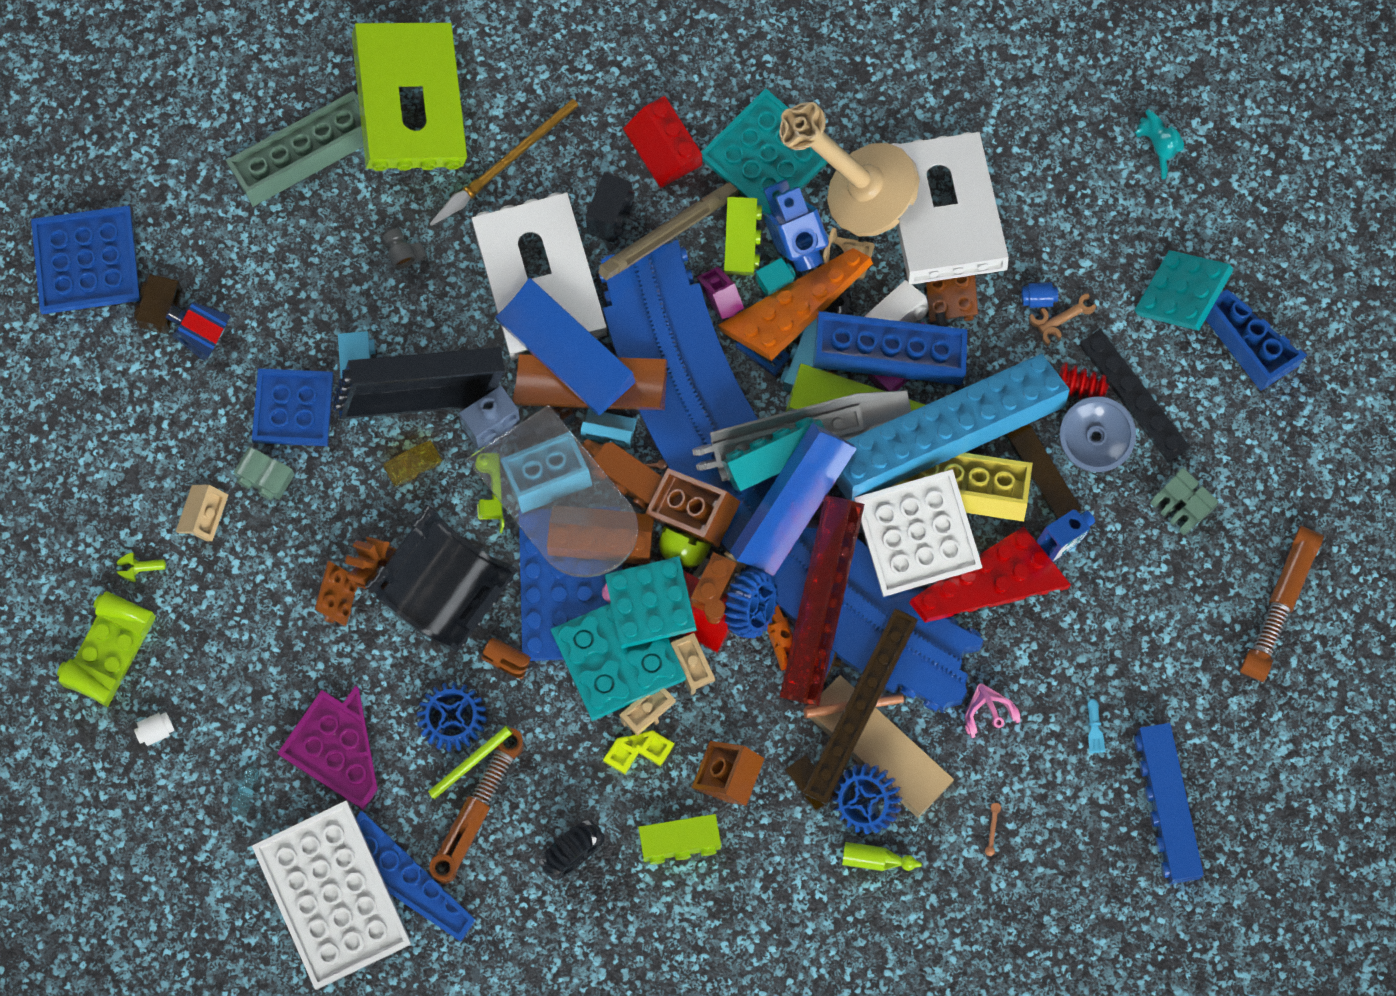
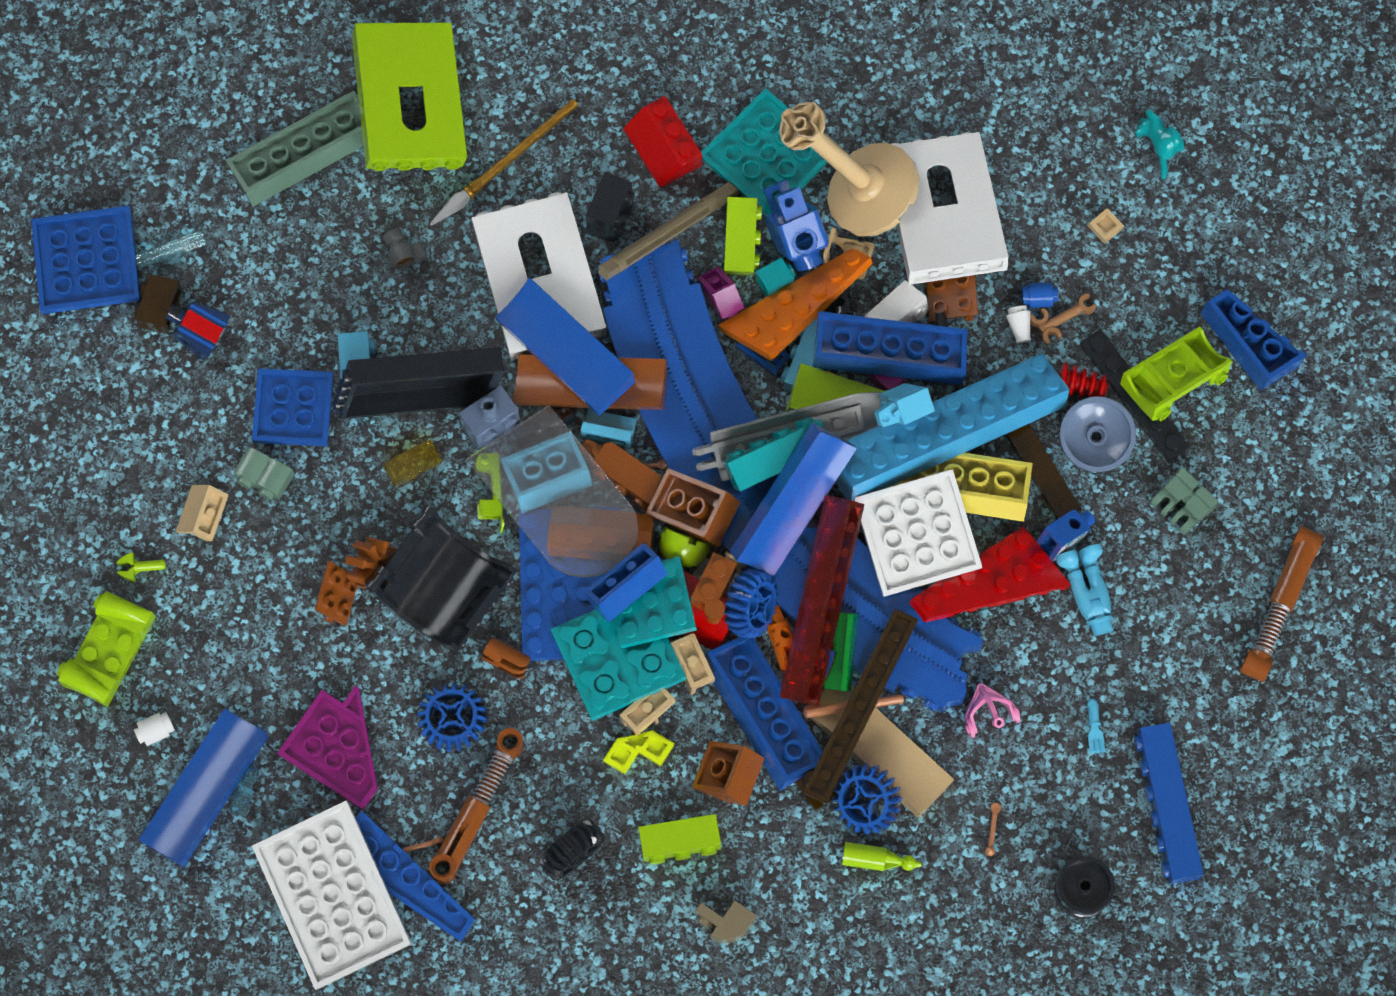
lime bar [428,725,513,799] -> none
teal plate [1134,250,1234,331] -> none
none -> clear light blue axle [135,231,206,268]
none -> blue arch [139,709,269,868]
none -> nougat hinge [402,837,444,852]
none -> blue brick [584,543,668,623]
none -> dark tan brick [695,901,757,944]
none -> blue arch [705,637,823,791]
none -> green panel [824,612,858,691]
none -> medium azure hinge [874,383,935,427]
none -> white cone [1006,305,1031,344]
none -> black wheel [1053,856,1115,919]
none -> medium azure piece [1056,544,1114,636]
none -> tan plate [1088,208,1124,244]
none -> lime piece [1120,326,1232,421]

